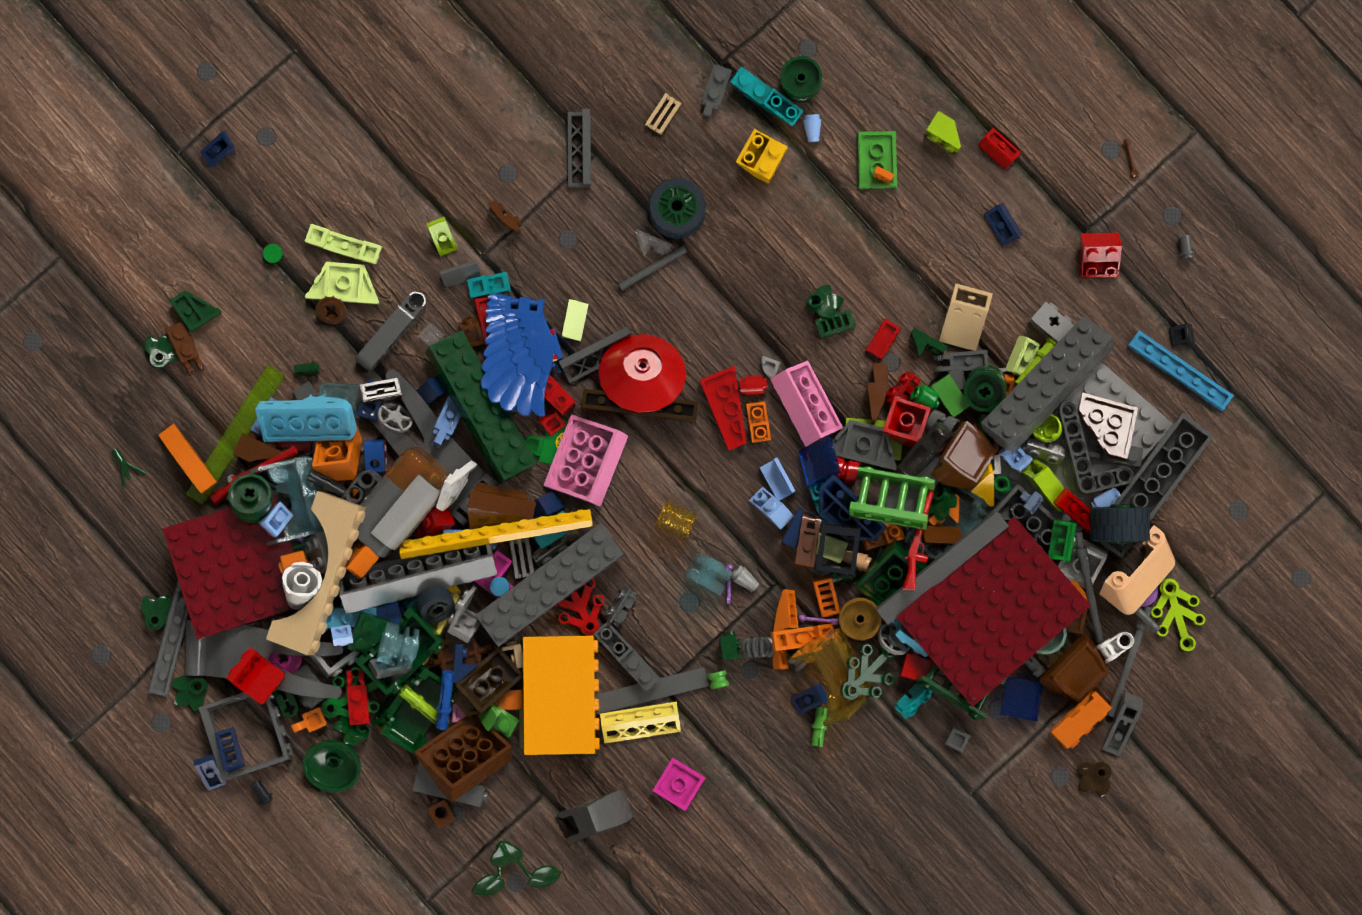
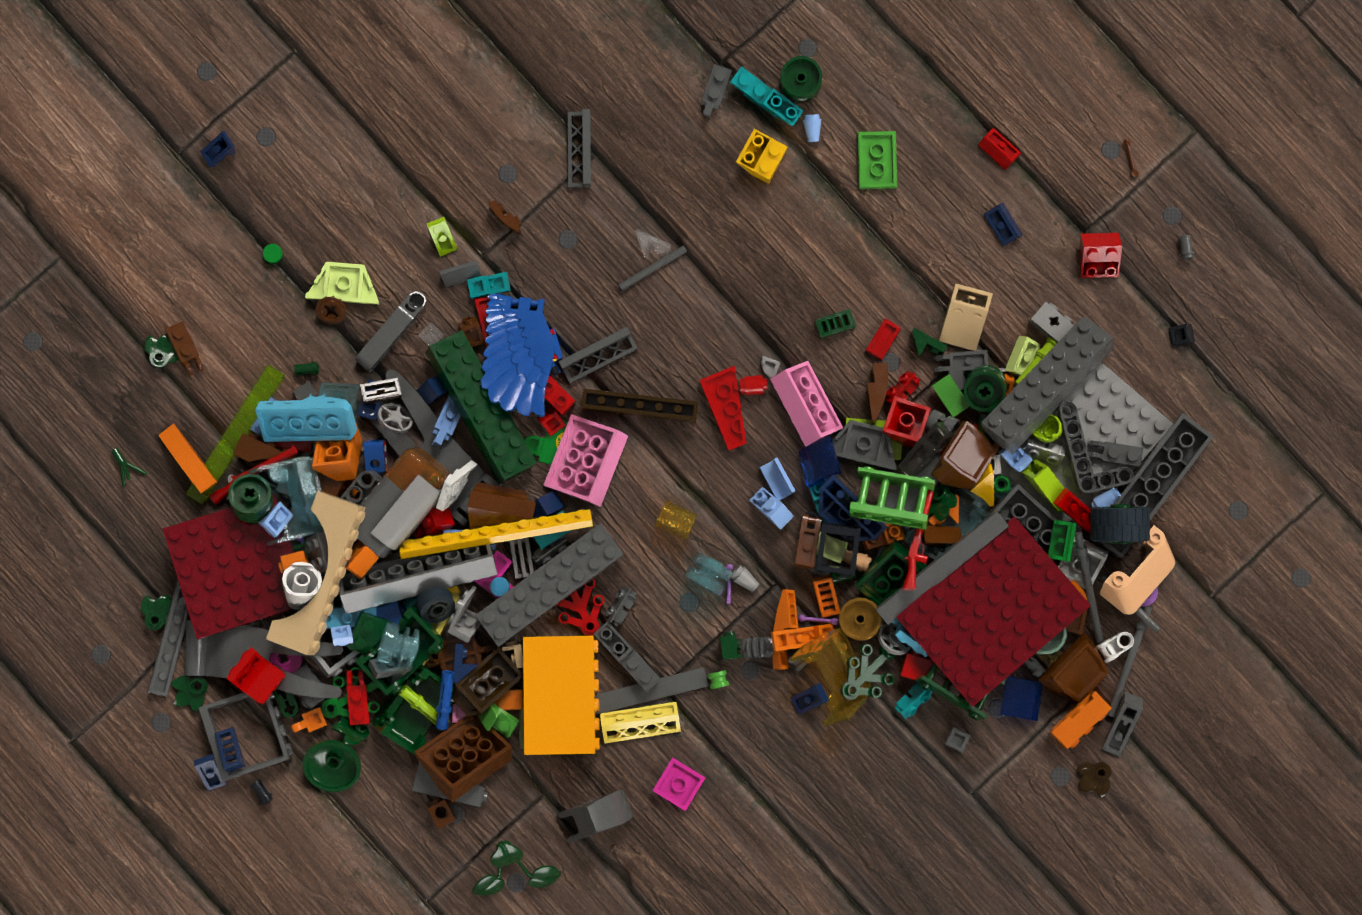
dark green wing [169,290,222,333] -> none
yellowish green slope [305,224,382,264] -> none
black pin [305,469,346,498] -> none
yellowish green slope [562,299,588,342] -> none
red dish [598,334,686,413] -> none
tan tile [645,93,682,135] -> none
wheel [648,178,706,239] -> none
orange slope [746,401,771,443] -> none
dark blue slope [782,508,803,549] -> none
dark green plate [806,285,844,319] -> none
bright green pin [811,707,828,747] -> none
red wheel [828,456,860,486] -> none
orange tile [873,166,894,184] -> none
green head [910,384,940,410] -> none
lime slope [925,111,961,153] -> none
sand blue tile [1020,491,1044,515] -> none
plate [1078,393,1138,462] -> none
dark azure tile [1127,330,1234,411] -> none
lime plant [1151,578,1205,651] -> none

